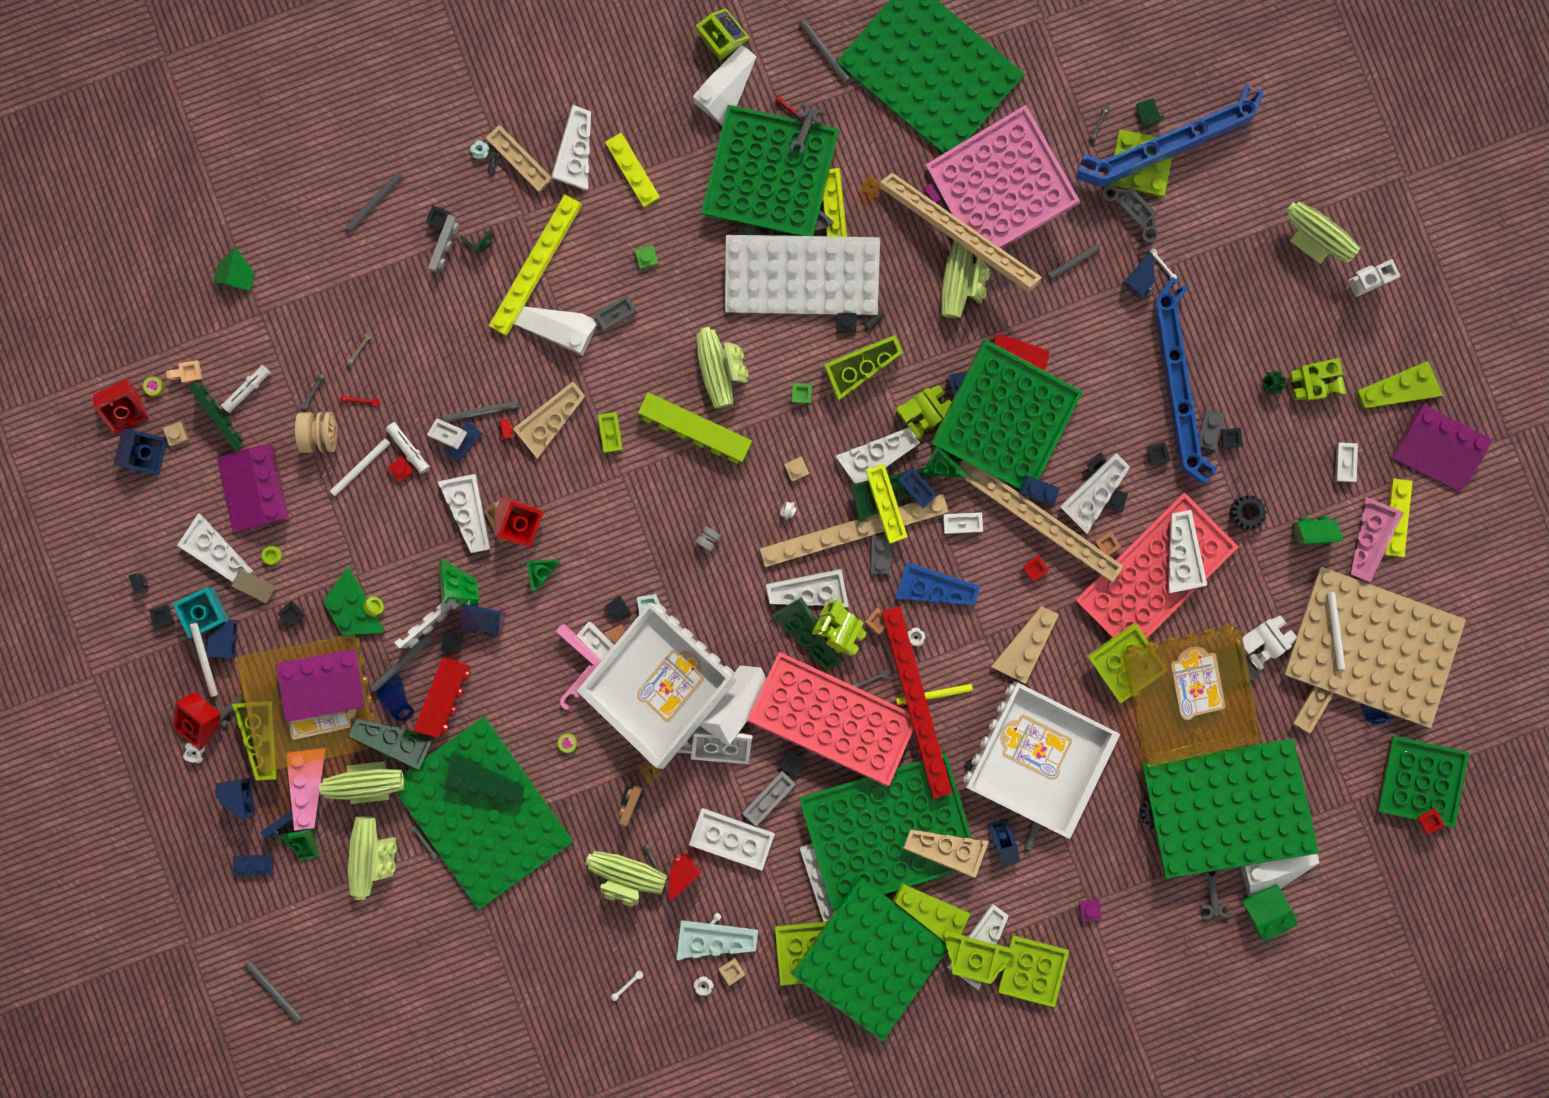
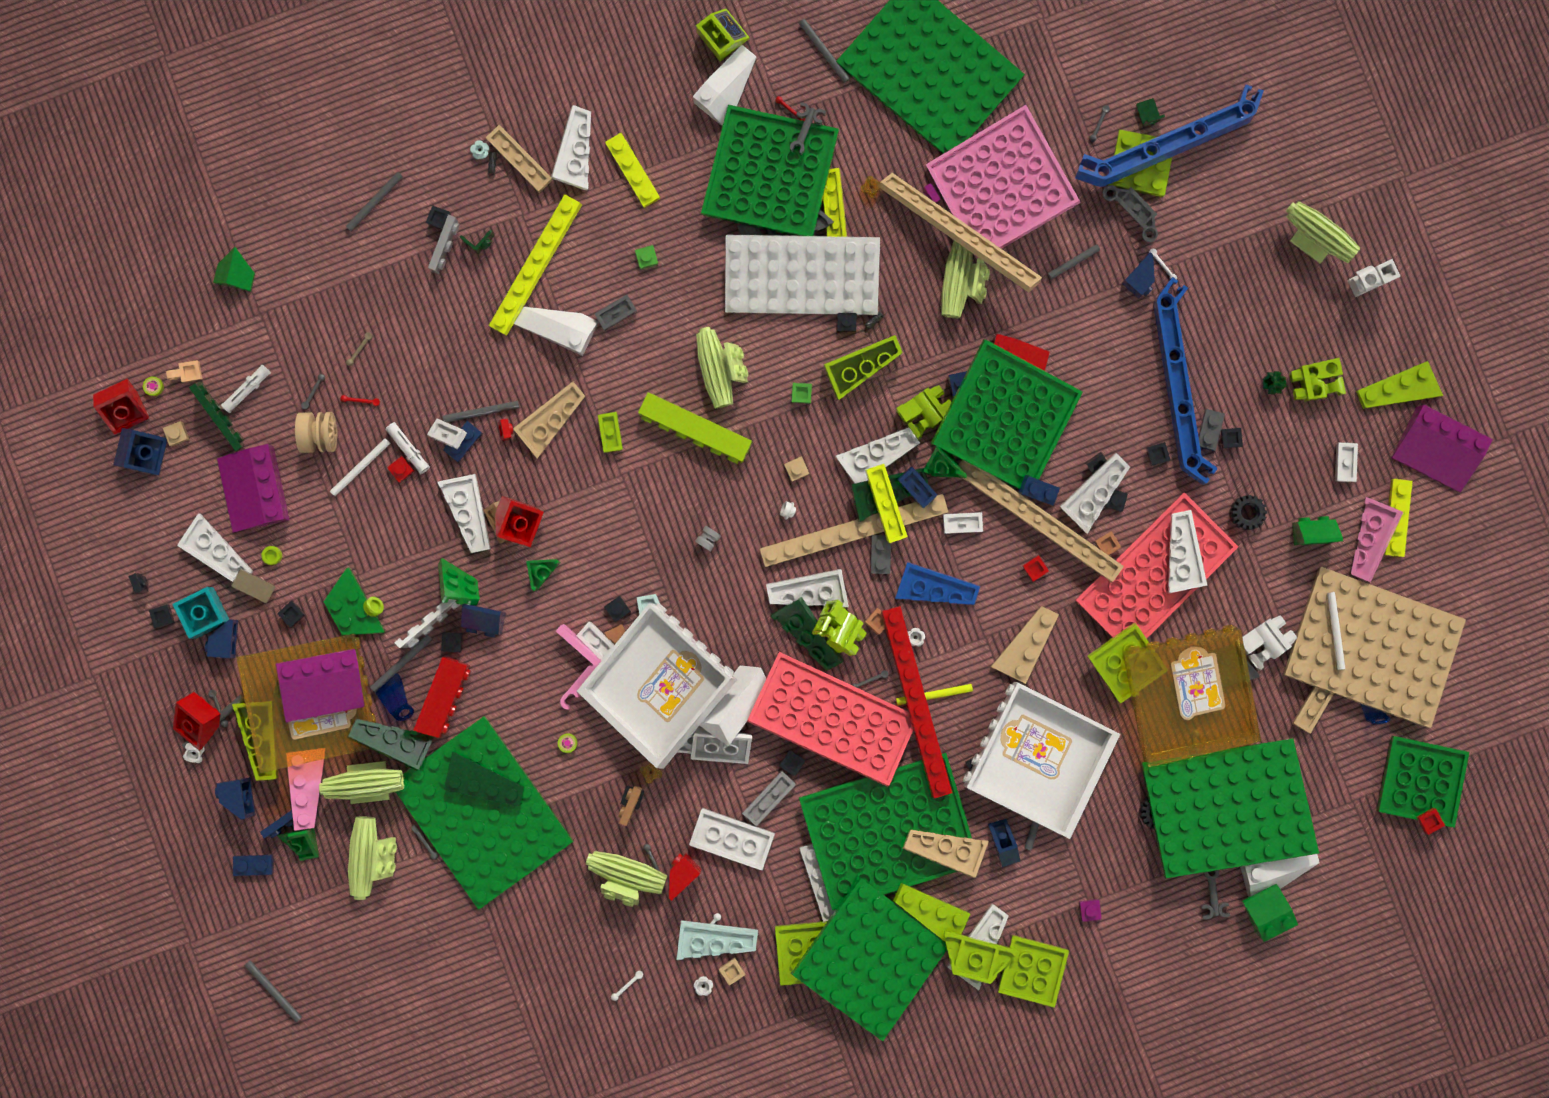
white bar [190,623,218,697] -> none

